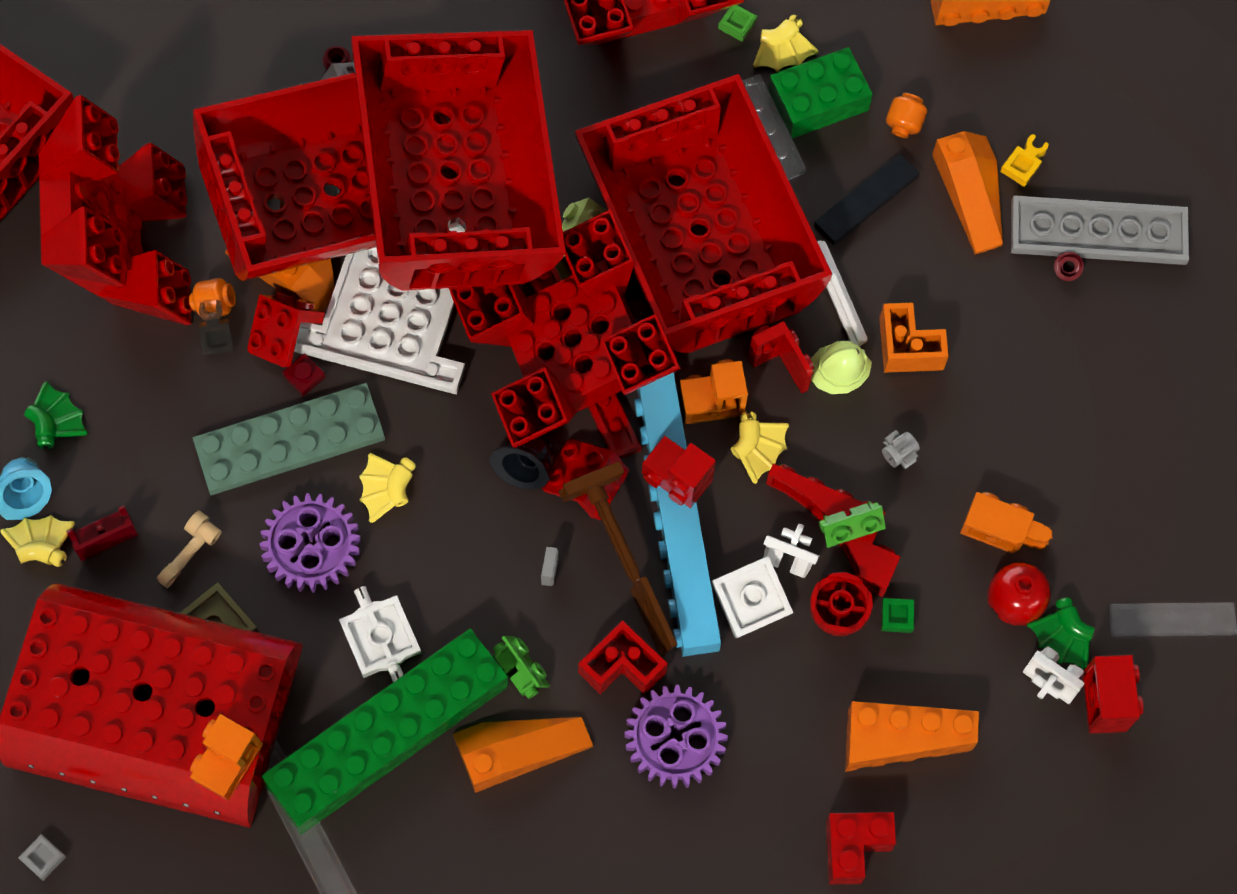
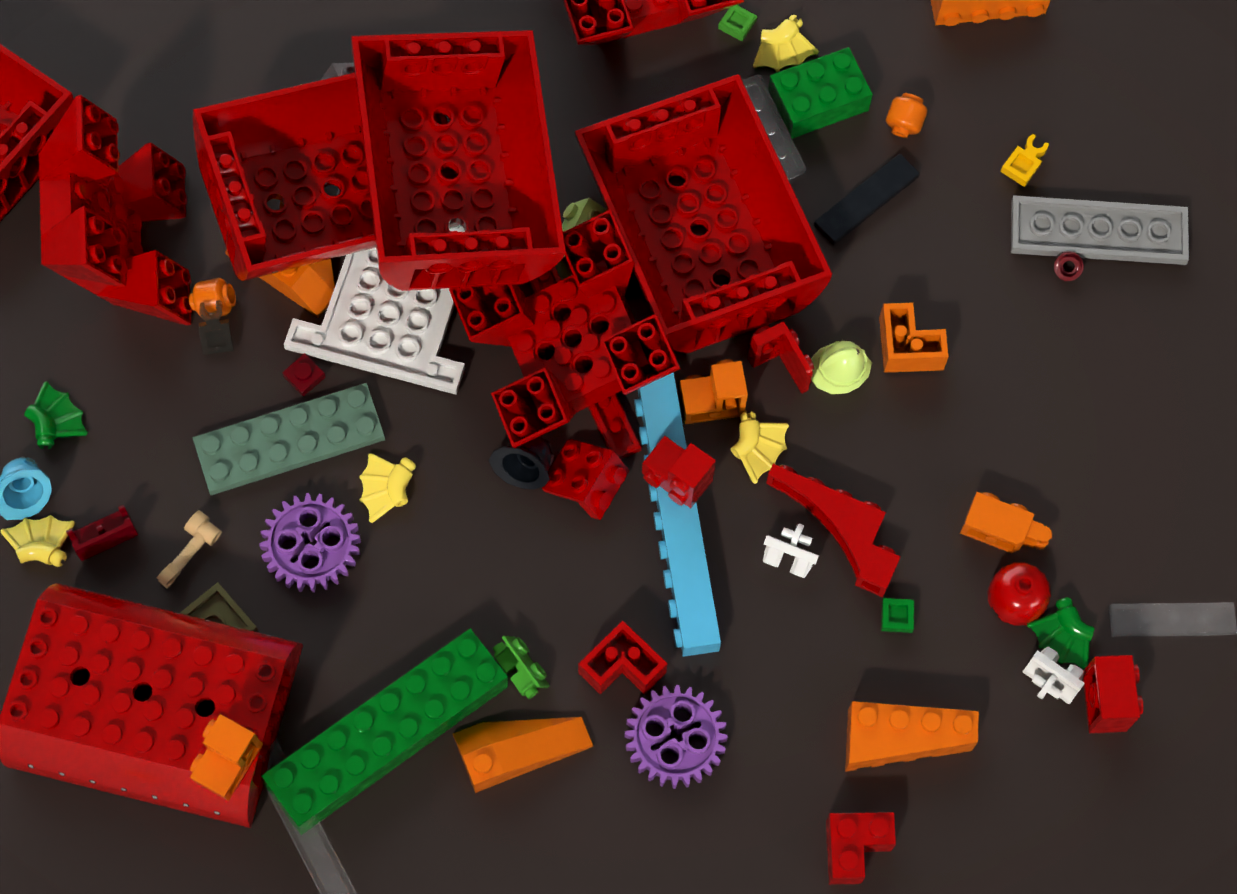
light grey tile [18,834,66,881] -> none
red bracket [247,291,325,367] -> none
dark red plate [322,45,351,70] -> none
white plate [339,586,421,682] -> none
light grey tile [541,547,559,586] -> none
reddish brown piece [558,461,678,657] -> none
white plate [711,556,793,638] -> none
red cylinder [810,572,873,636] -> none
white axle [817,241,868,346] -> none
bright green hinge [819,501,886,548] -> none
light grey gear [882,430,920,469] -> none
orange wedge [932,131,1003,255] -> none

